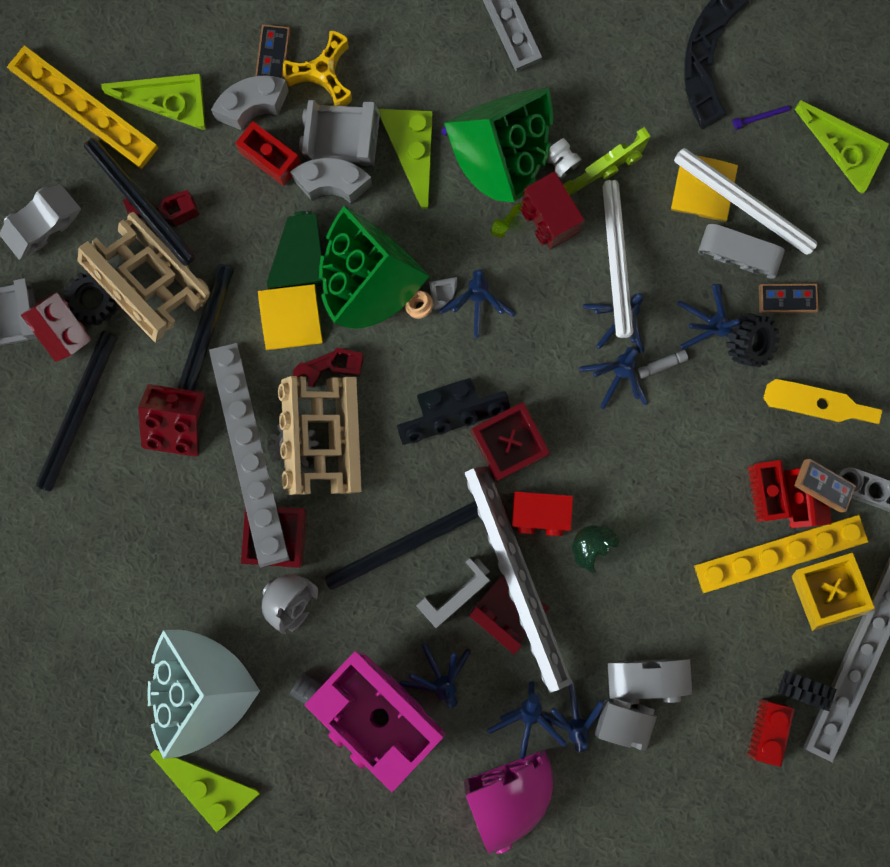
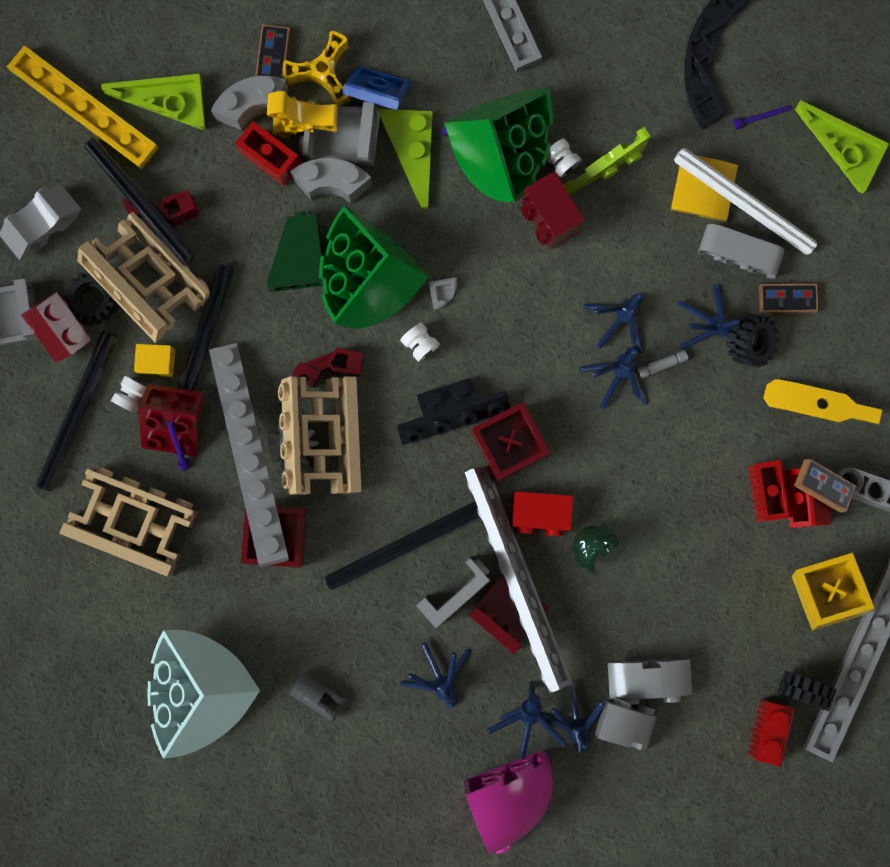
lime wing [150,749,260,832] -> none
yellow slope [258,284,323,350] -> none
light grey cylinder [262,574,318,634] -> none
dark pink brick [304,651,446,792] -> none
light nougat plate [405,291,434,319] -> none
dark blue plant [439,270,515,338] -> none
clear neon green hand [490,203,521,238] -> none
white axle [602,180,633,338] -> none
yellow plate [694,515,868,593] -> none
none -> tan fence [59,466,198,577]
none -> white wheel [111,376,146,414]
none -> yellow panel [134,344,176,378]
none -> dark purple piece [167,420,191,470]
none -> yellow piece [267,91,338,138]
none -> blue plate [342,66,411,110]
none -> white wheel [400,322,440,362]

